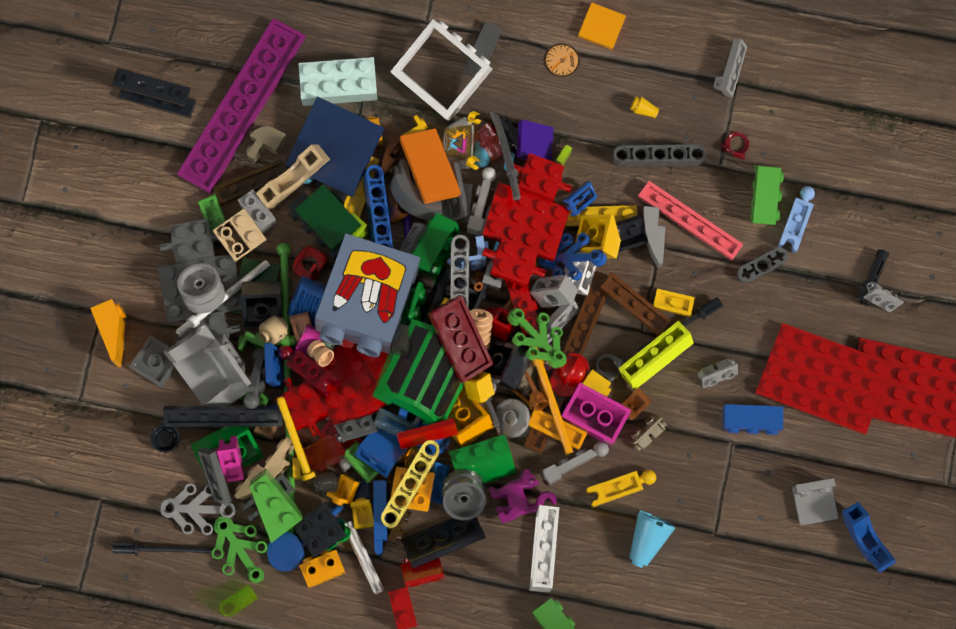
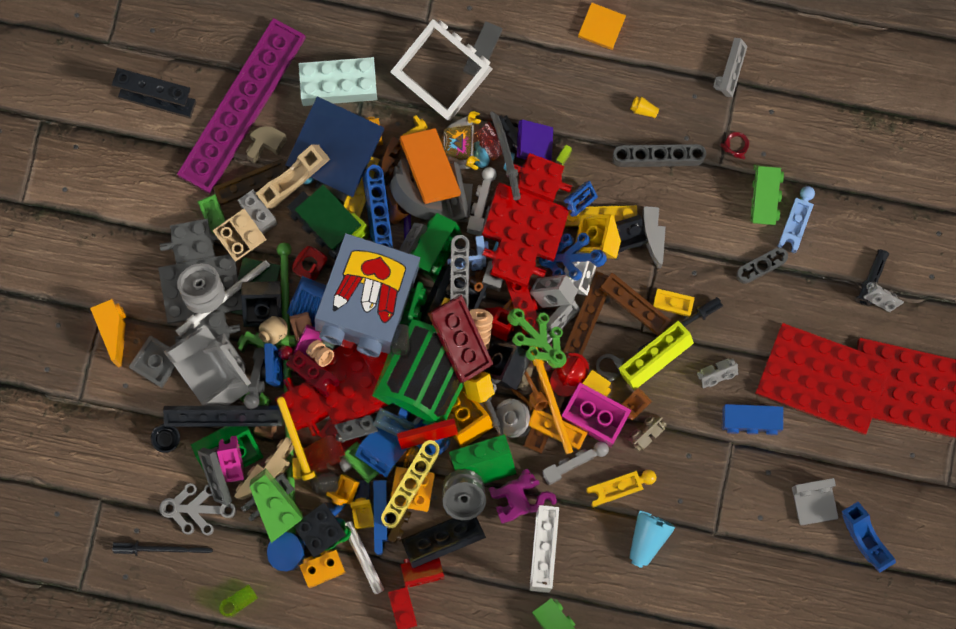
bright green plant [212,516,268,583] -> none
blue plate [429,462,450,504] -> none
clear orange sticker [544,43,580,77] -> none
coral plate [638,181,743,261] -> none

